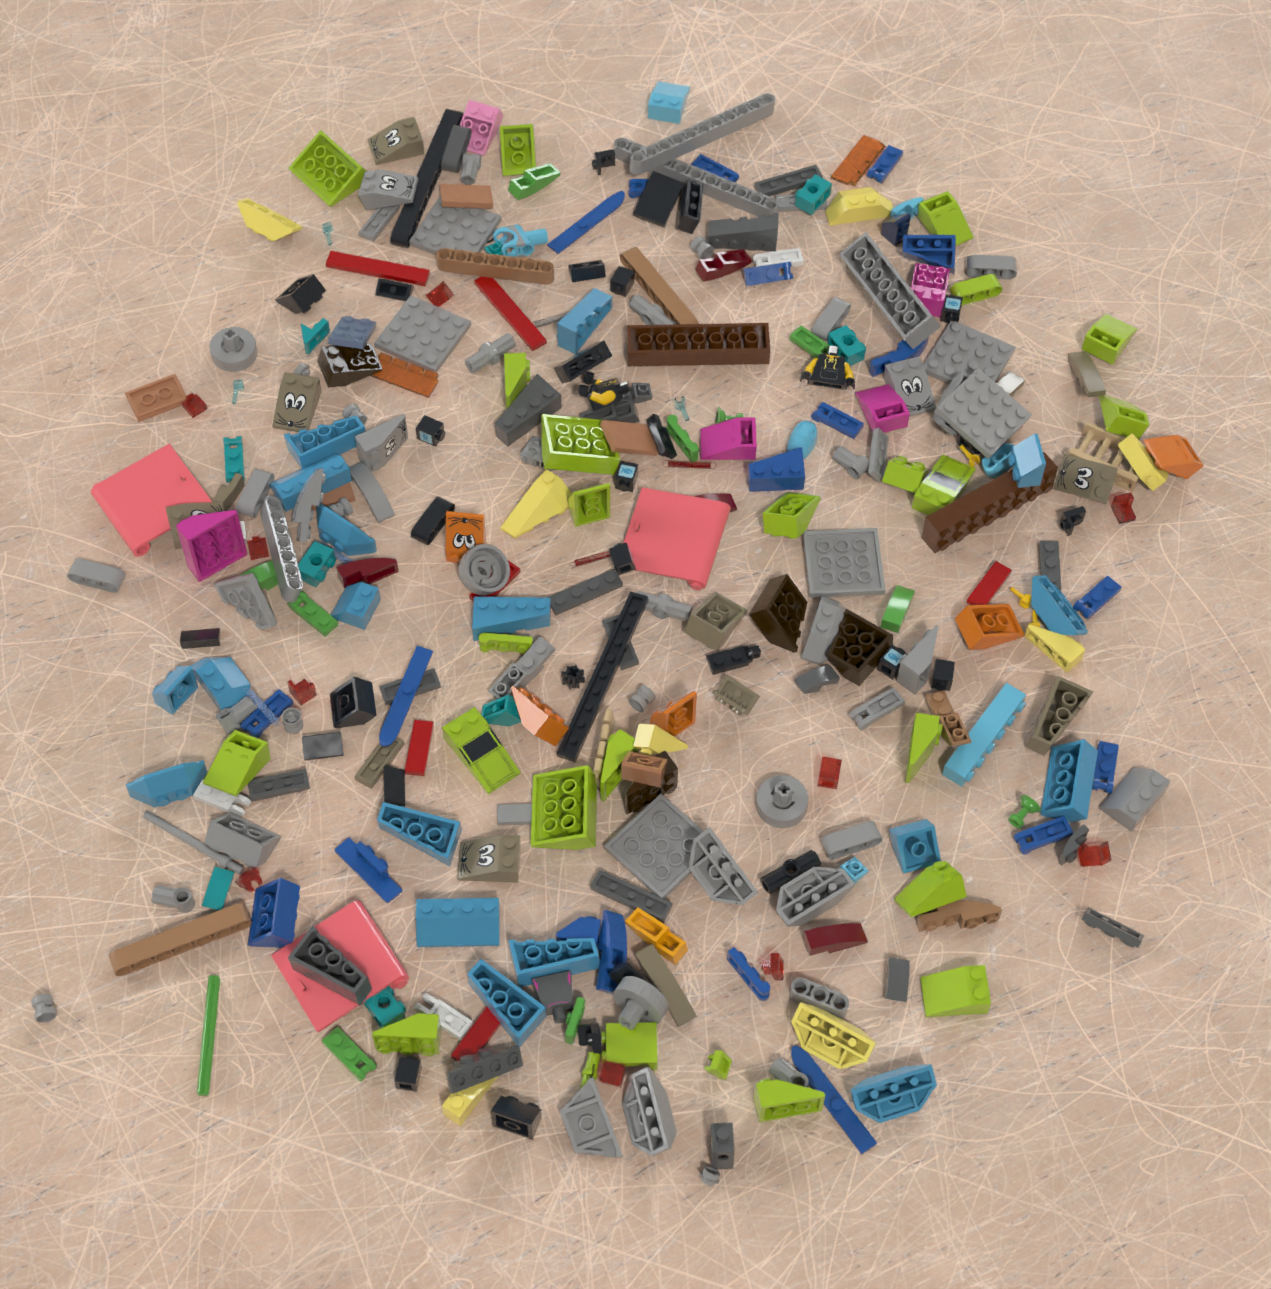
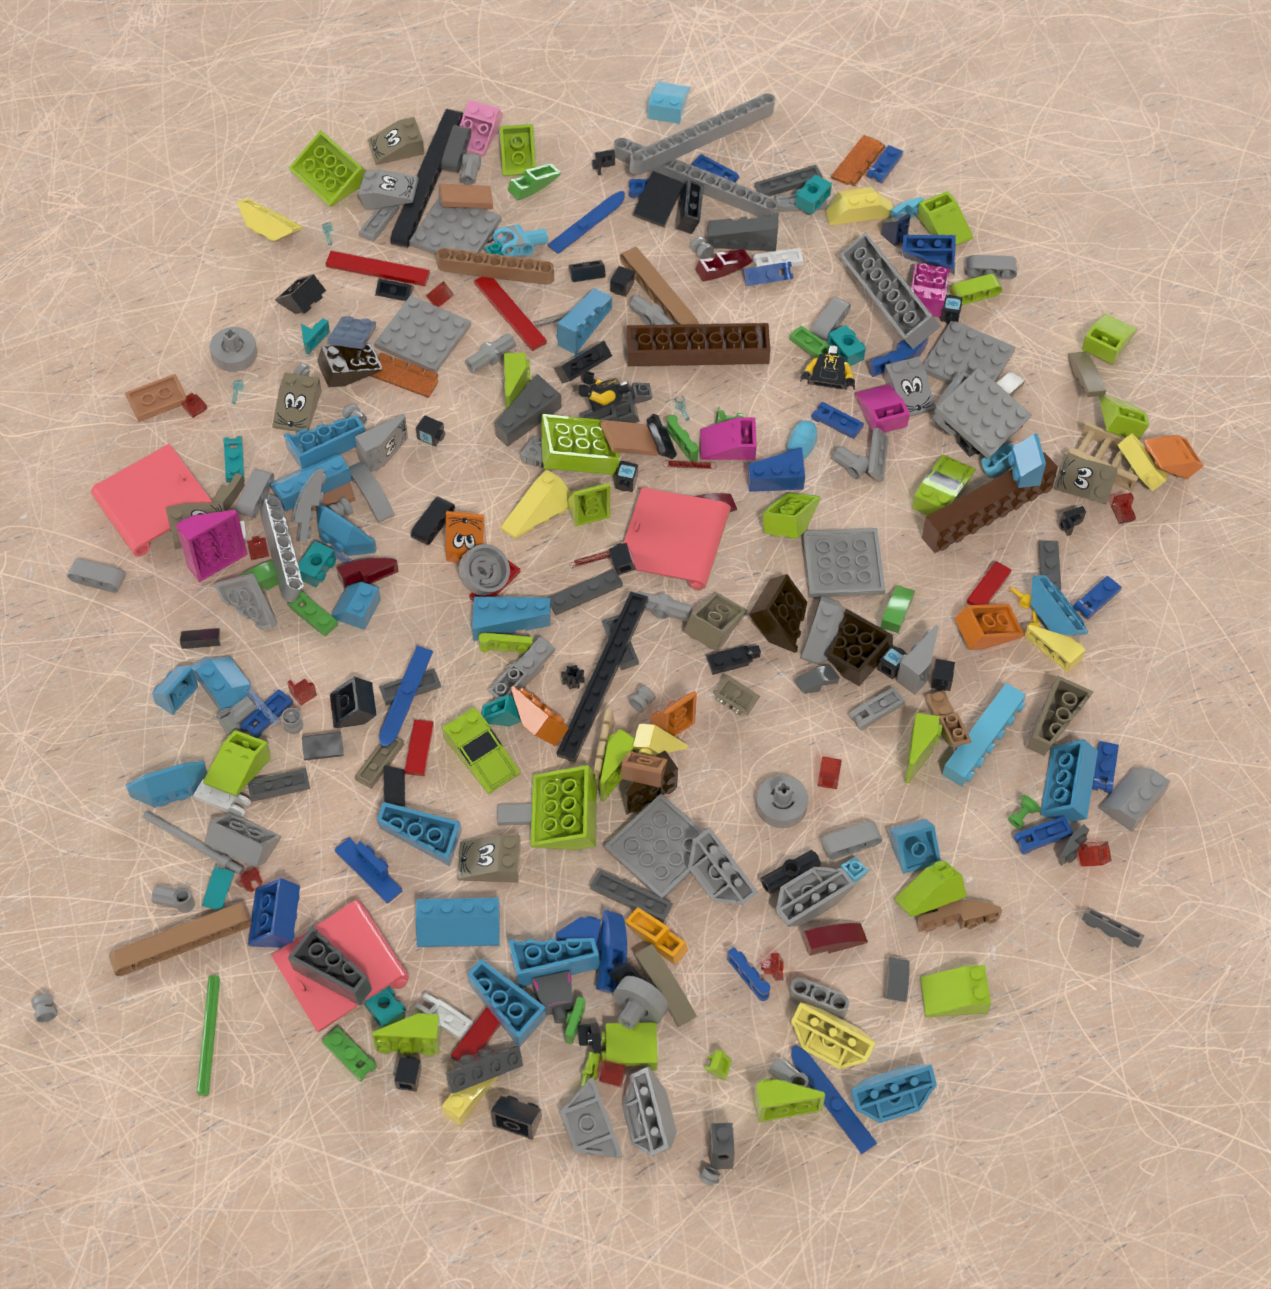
lime slope [882,456,929,493] -> none
yellow hand [959,445,980,467] -> none

